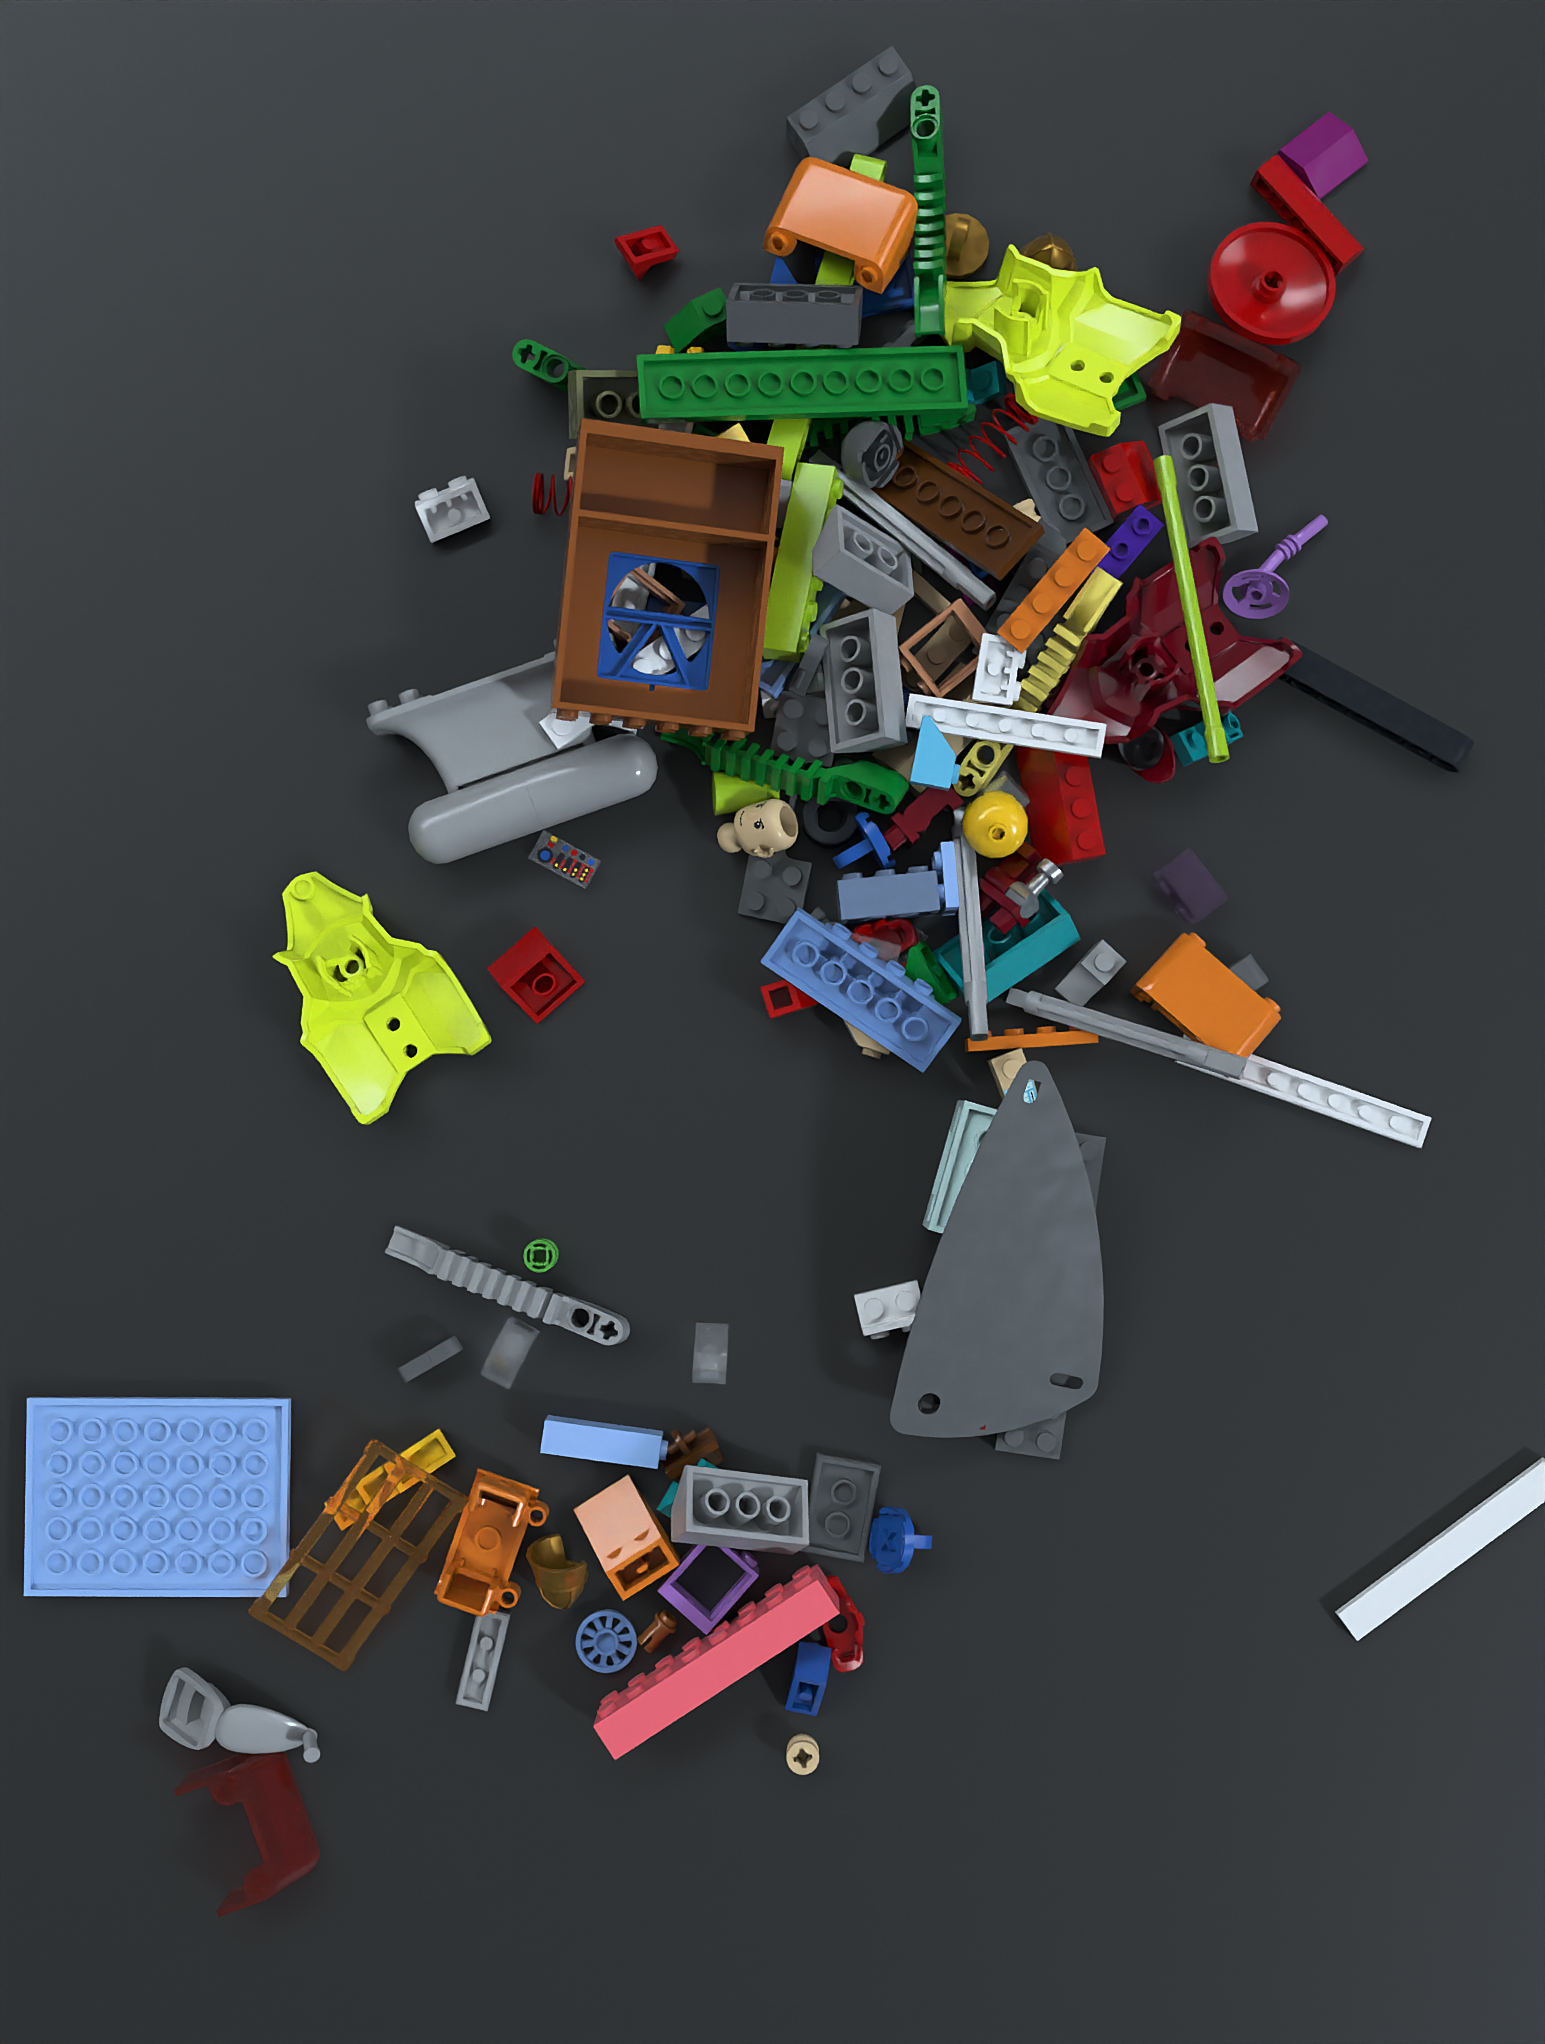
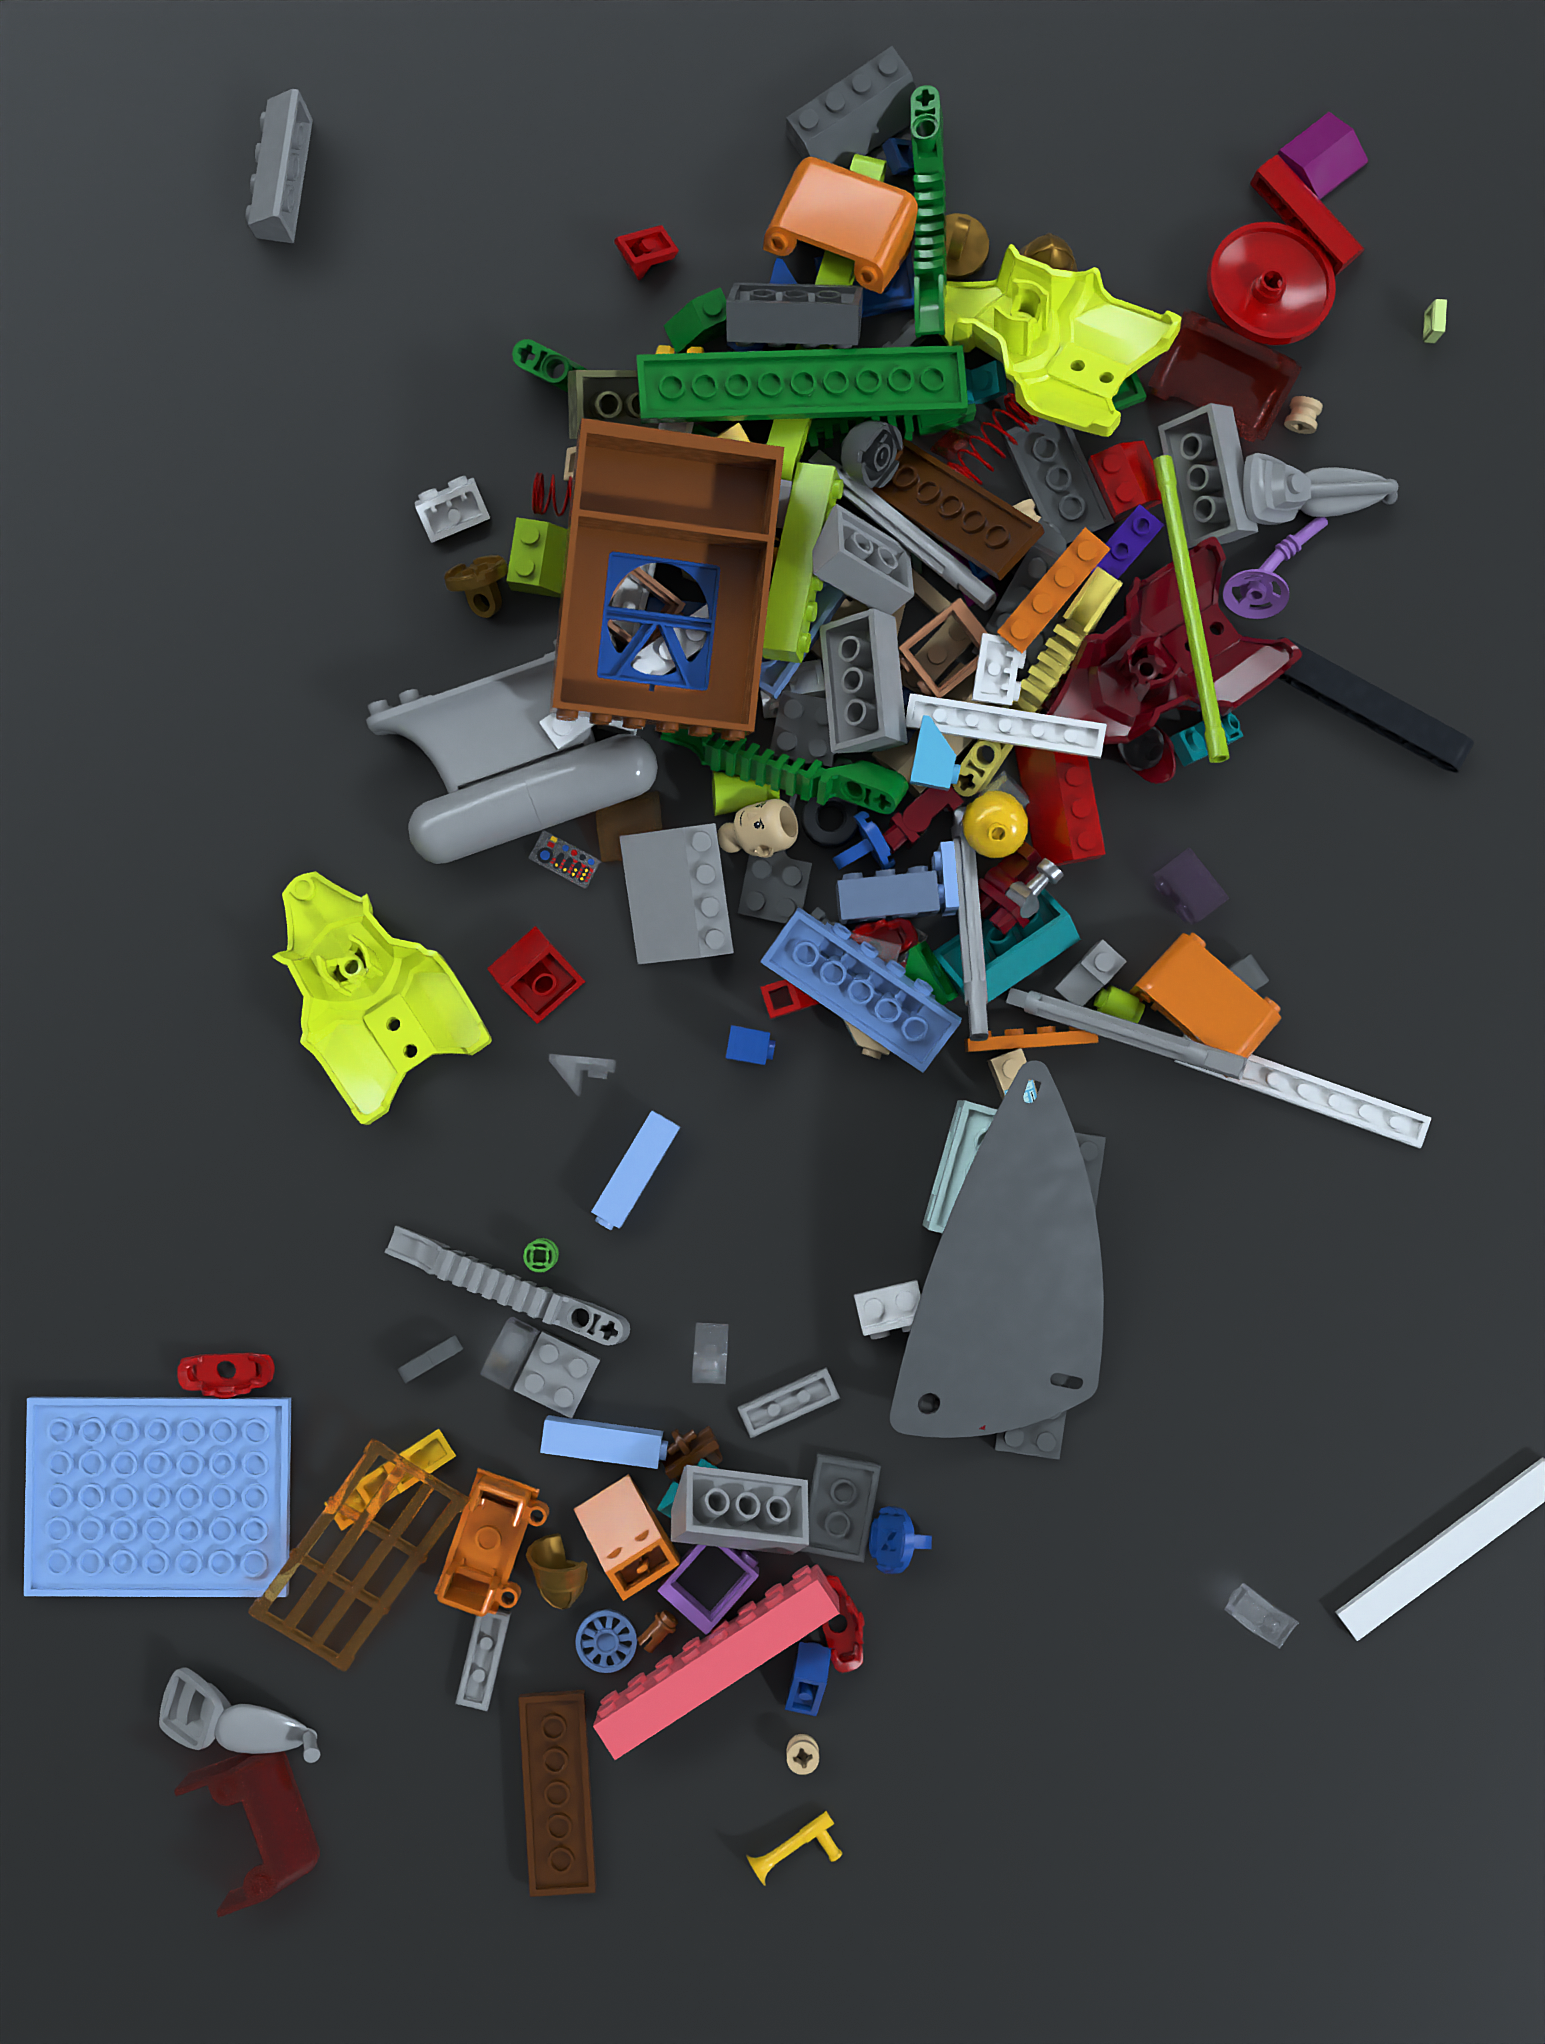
dark grey piece [789,633,830,698] -> none
none -> red piece [177,1352,275,1399]
none -> light grey slope [245,89,313,243]
none -> pearl gold tile [444,555,508,618]
none -> lime slope [506,517,568,598]
none -> light grey plate [513,1330,601,1419]
none -> reddish brown plate [518,1690,597,1897]
none -> clear slope [549,1054,617,1096]
none -> light blue brick [591,1110,681,1230]
none -> clear orange slope [596,791,663,862]
none -> light grey slope [619,823,734,964]
none -> blue slope [726,1025,776,1065]
none -> light grey tile [738,1367,840,1438]
none -> yellow piece [746,1811,842,1886]
none -> dark blue plate [882,138,915,176]
none -> clear red slope [930,428,970,460]
none -> lime brick [1094,985,1145,1023]
none -> clear slope [1224,1583,1298,1648]
none -> light grey piece [1243,453,1399,525]
none -> tan wheel [1284,396,1323,434]
none -> yellowish green tile [1423,299,1447,343]

